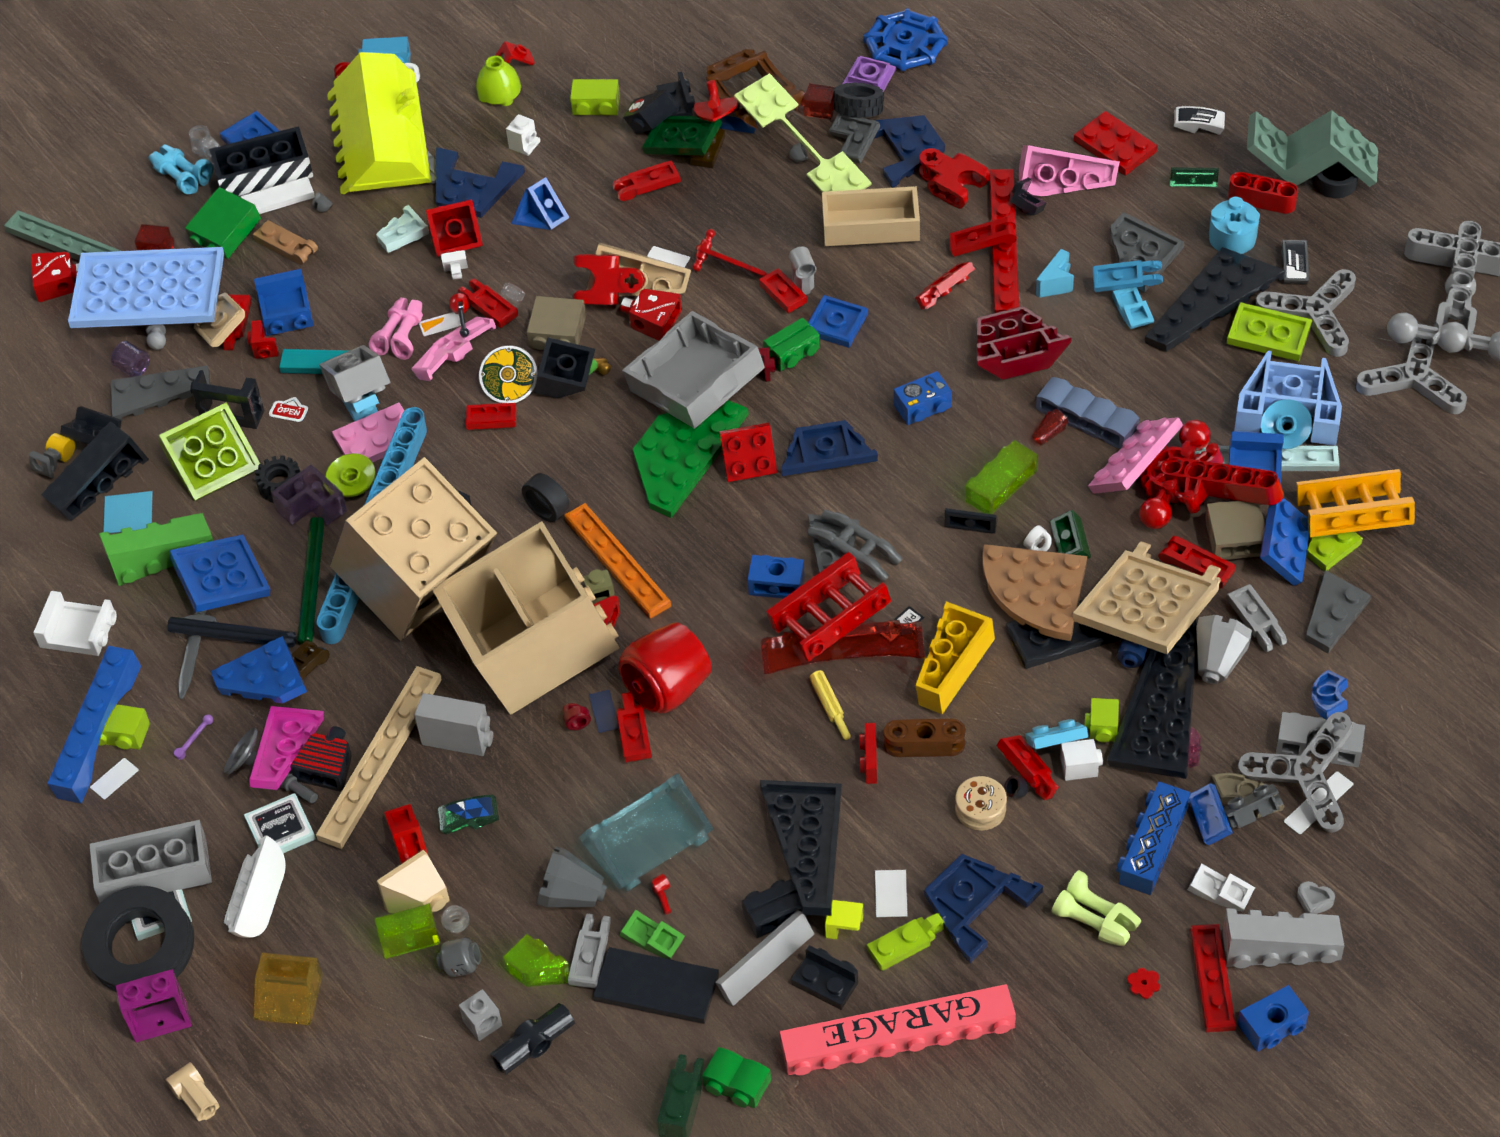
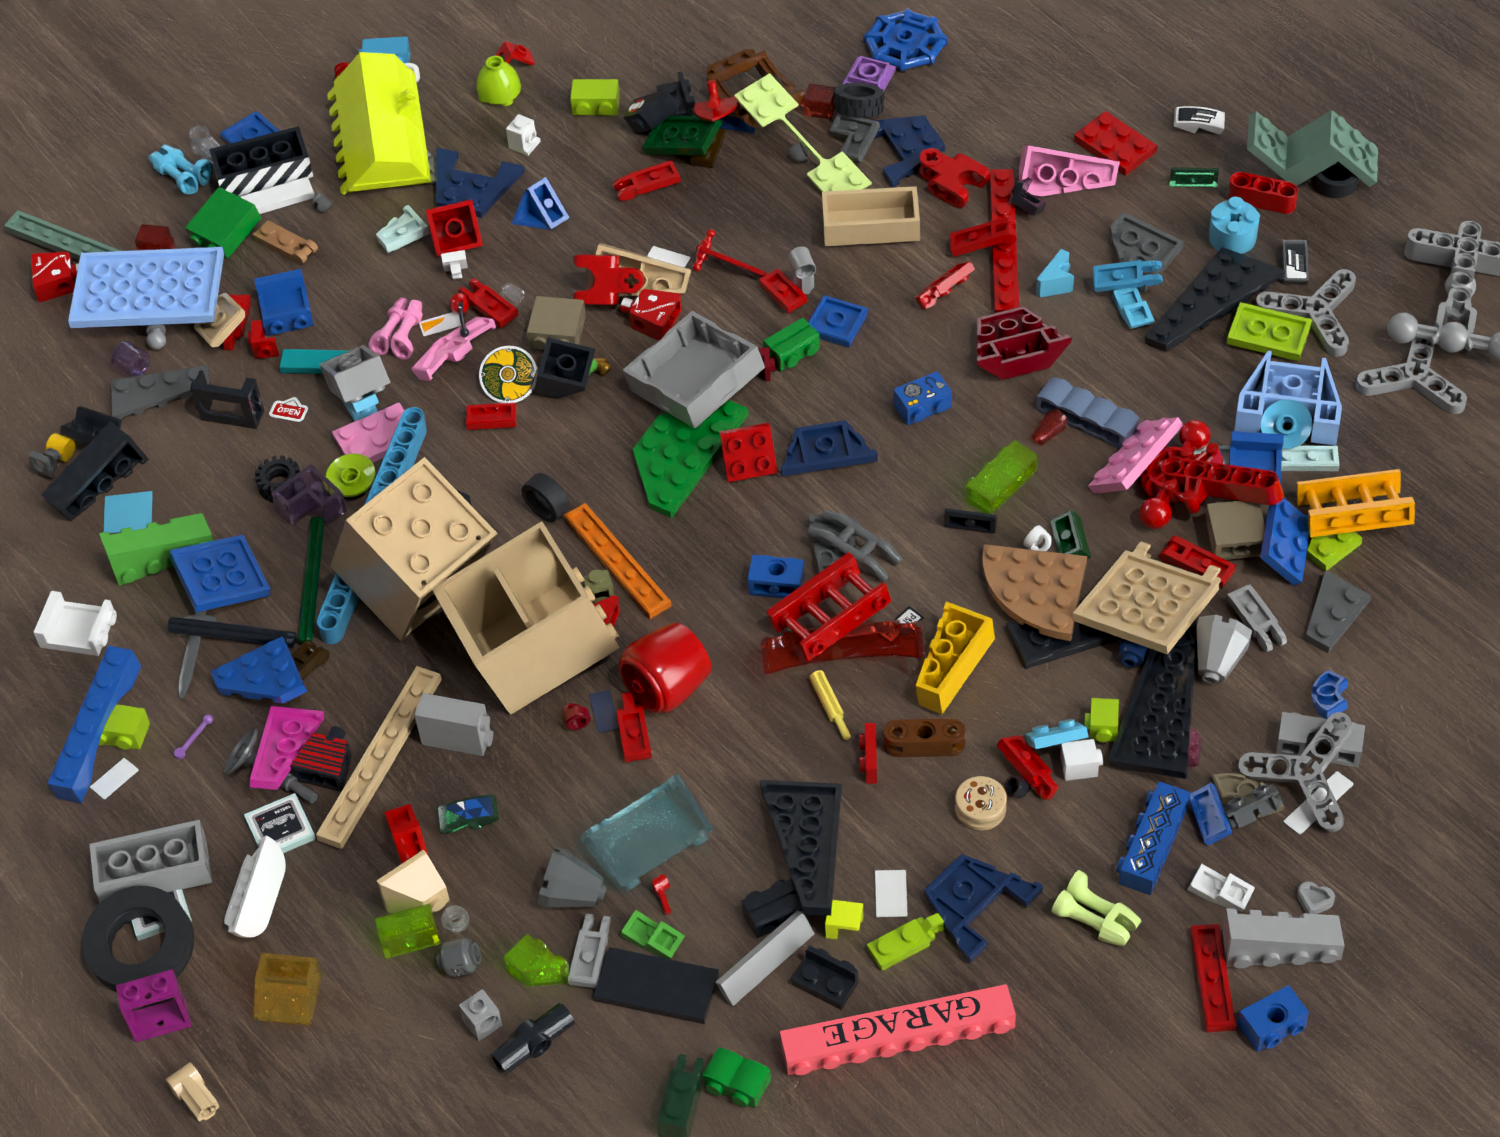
lime slope [158,402,260,501] -> none
red plant [1127,968,1160,999] -> none

